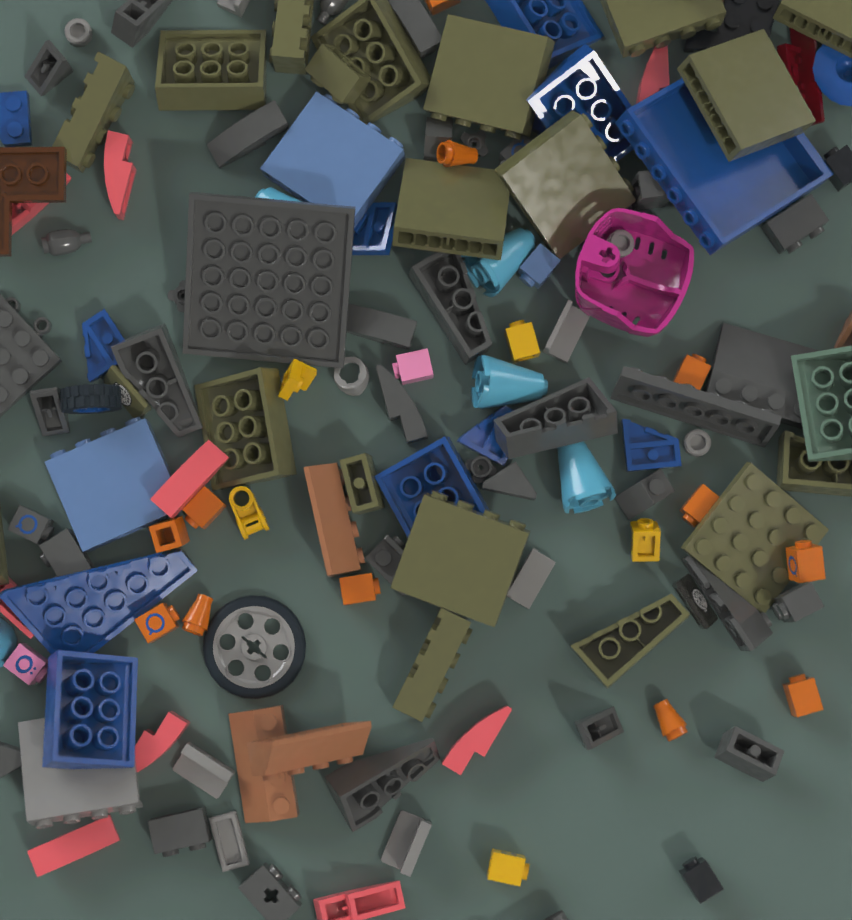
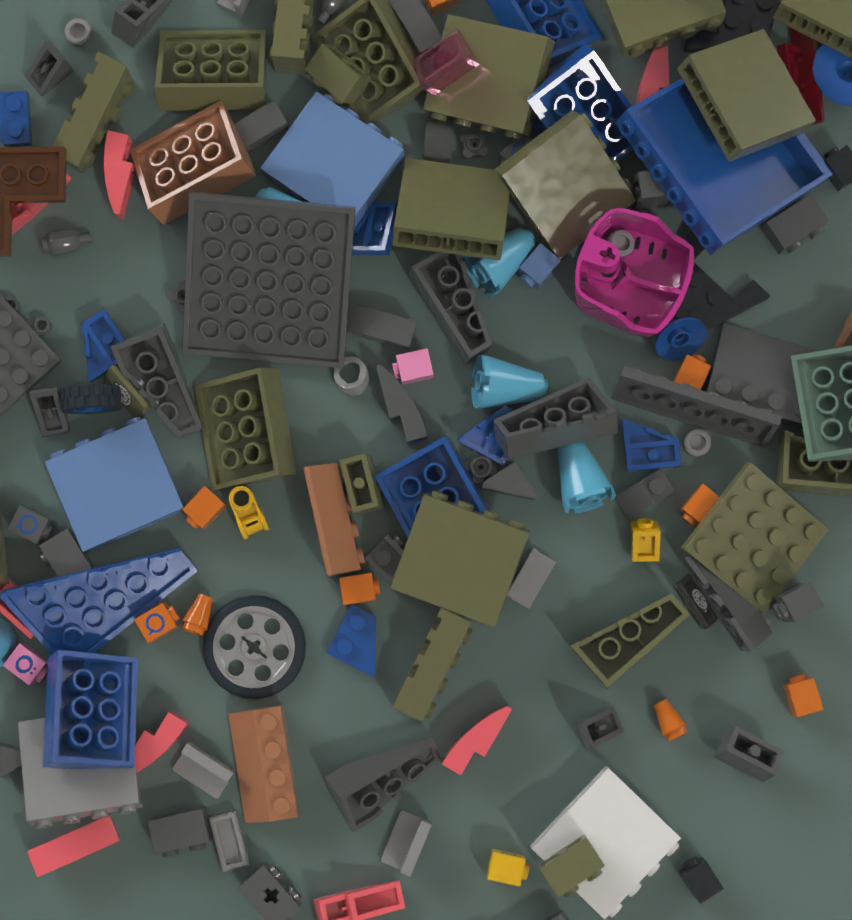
orange brick [149,515,190,553] -> none
coral slope [150,440,229,519] -> none
nougat slope [247,721,372,781] -> none
yellow bracket [278,359,317,401] -> none
orange cone [436,140,478,167] -> none
yellow brick [504,320,540,364] -> none
light grey panel [543,299,590,364] -> none
orange brick [785,540,826,583] -> none
none -> nougat slope [130,100,256,225]
none -> blue wing [327,605,376,677]
none -> clear pink slope [414,29,479,95]
none -> white brick [530,766,681,920]
none -> olive brick [538,834,605,898]
none -> blue dish [655,317,707,360]
none -> black wing [674,229,770,331]

